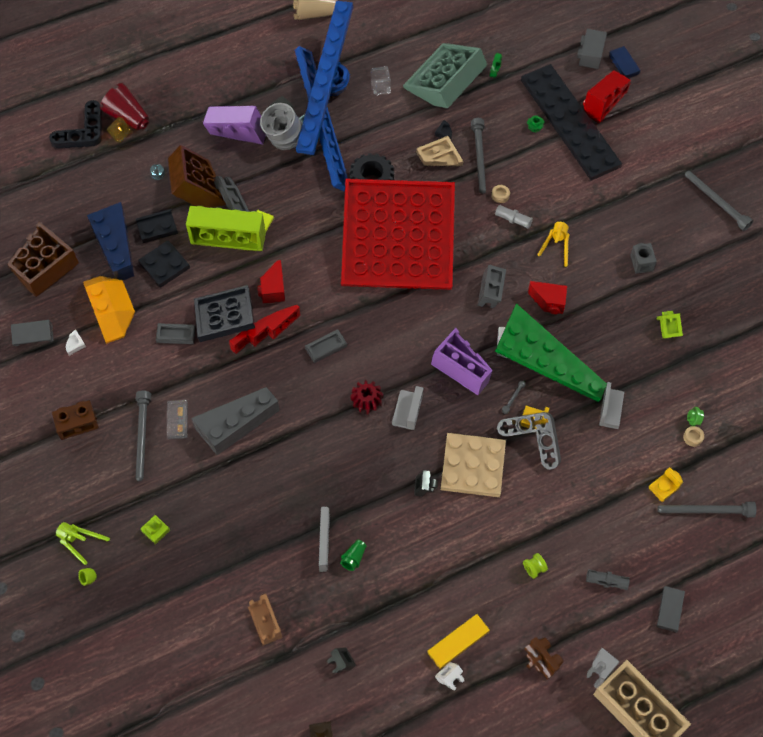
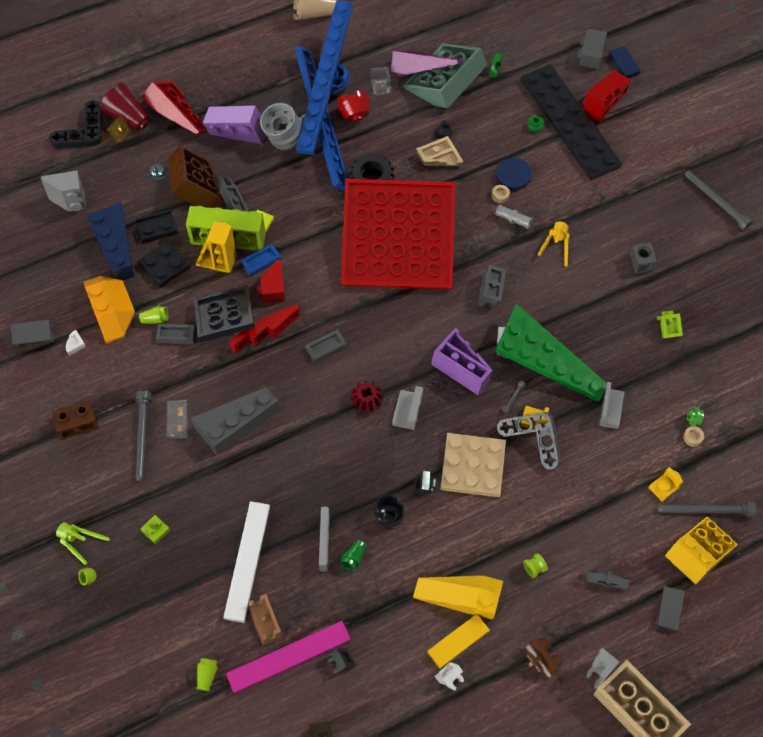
reddish brown wedge [7,222,79,297] -> none
dark grey piece [471,118,486,194] -> none
red slope [528,281,567,315] -> none
none -> light grey slope [41,171,87,212]
none -> lime cone [139,305,169,324]
none -> red wedge [142,80,207,134]
none -> yellow wedge [196,222,237,273]
none -> lime cone [197,658,218,691]
none -> white tile [223,502,270,623]
none -> dark pink tile [226,621,351,694]
none -> blue tile [240,244,282,277]
none -> red cone [337,90,370,122]
none -> black hair [374,494,404,528]
none -> wedge [391,50,463,77]
none -> yellow wedge [413,575,503,621]
none -> dark blue tile [496,158,532,191]
none -> yellow slope [665,517,738,585]

